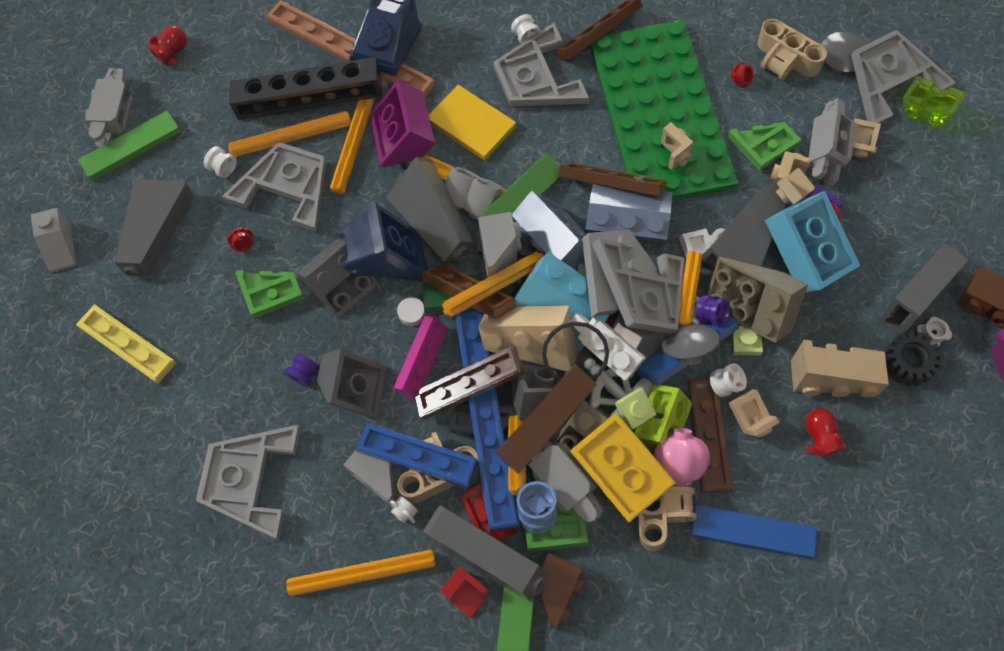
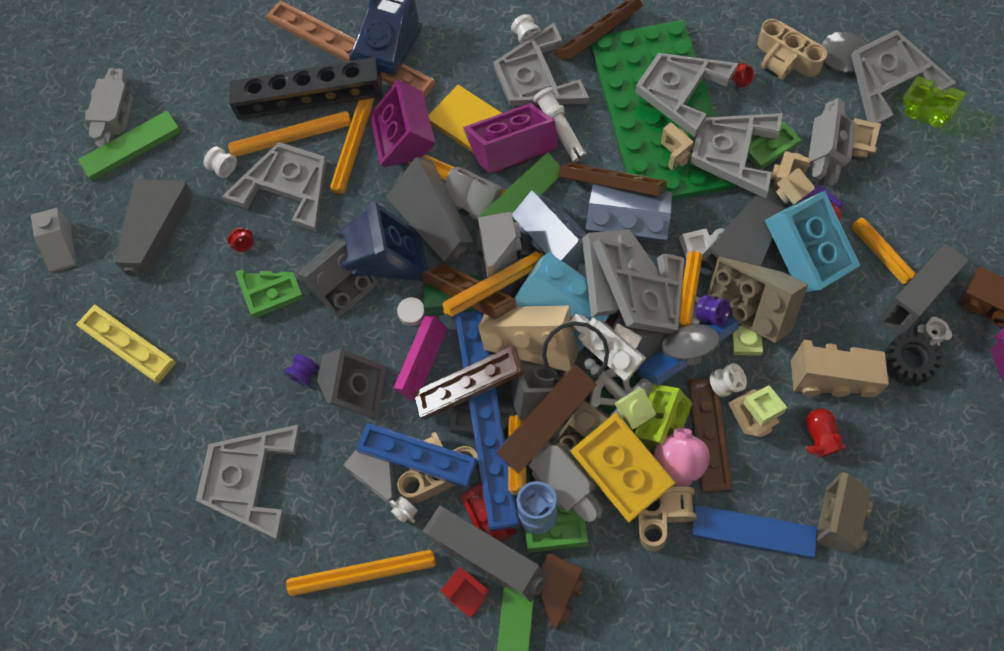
red animal [147,25,187,65] -> none
none -> magenta slope [463,103,558,173]
none -> white pin [533,87,587,163]
none -> light grey wing [635,53,738,137]
none -> light grey wing [690,113,783,198]
none -> yellowish green plate [743,385,787,426]
none -> dark tan slope [816,472,872,554]
none -> light orange axle [851,217,916,284]

